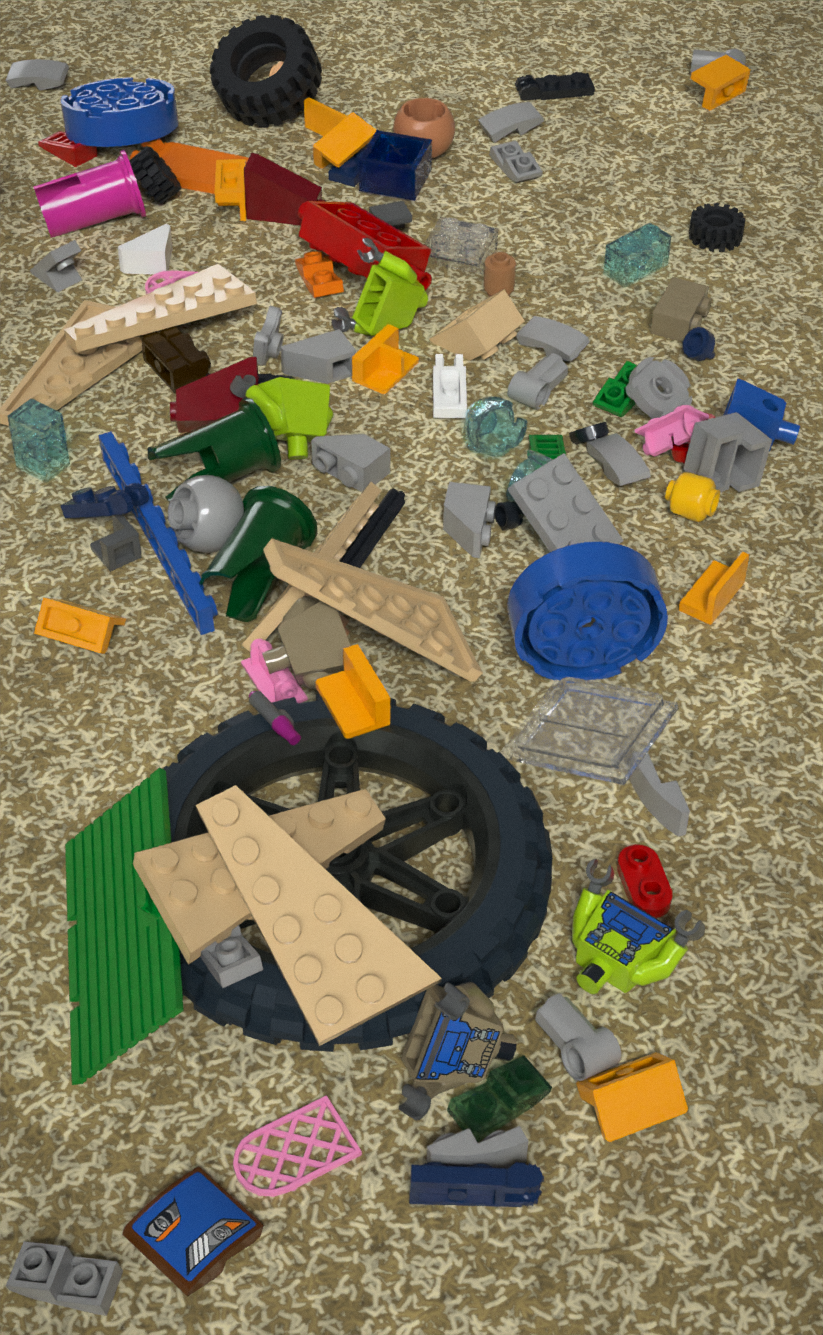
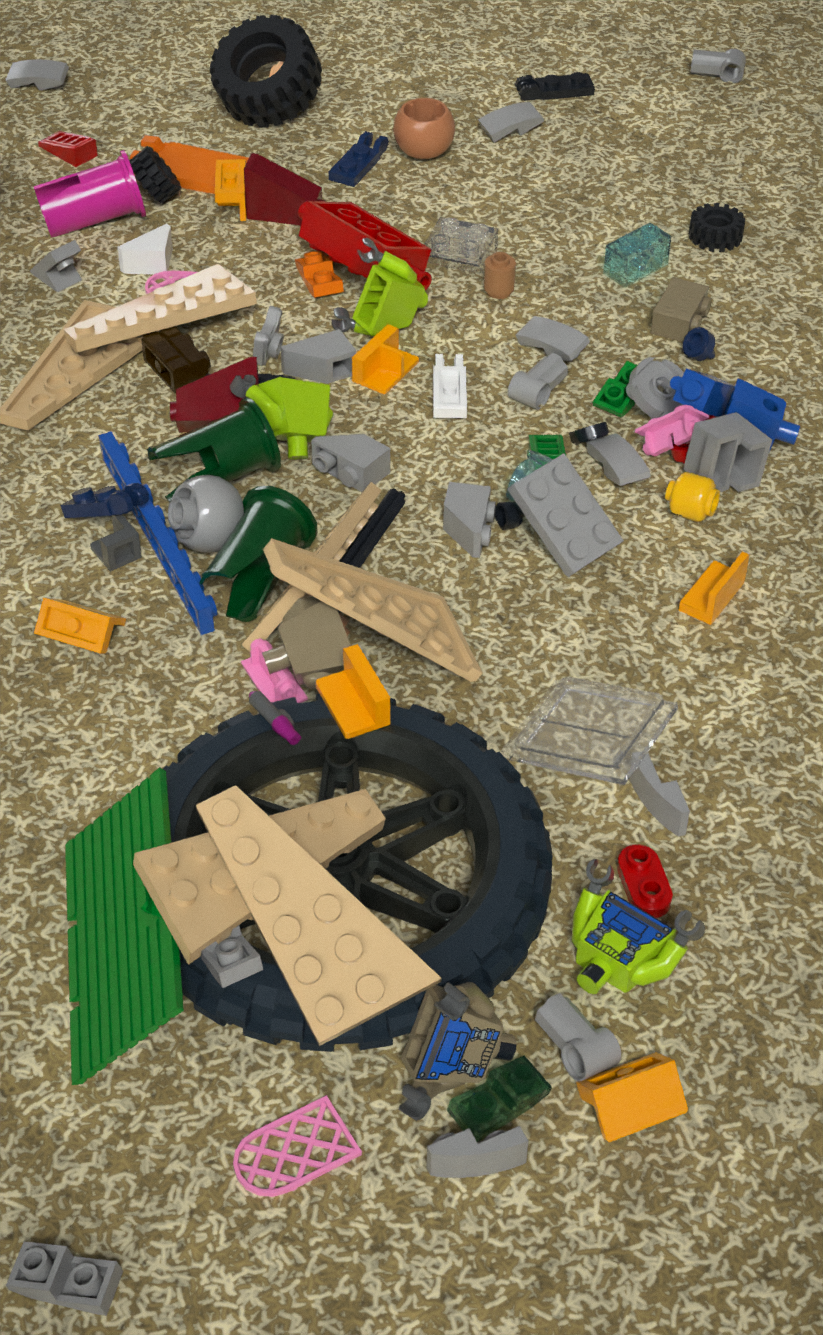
clear light blue brick [7,398,70,483] -> none
blue brick [60,77,179,147] -> none
slope [122,1166,264,1297] -> none
light orange panel [304,97,347,136] -> none
light orange panel [313,112,377,169] -> none
clear blue brick [359,130,432,201] -> none
dark grey panel [369,201,412,229] -> none
dark blue hinge [409,1162,544,1207] -> none
tan slope [429,289,525,361] -> none
clear light blue helmet [463,396,527,457] -> none
light grey slope [489,140,543,182] -> none
blue brick [507,542,668,682] -> none
light orange panel [690,55,751,111] -> none
none -> blue brick [670,368,735,417]

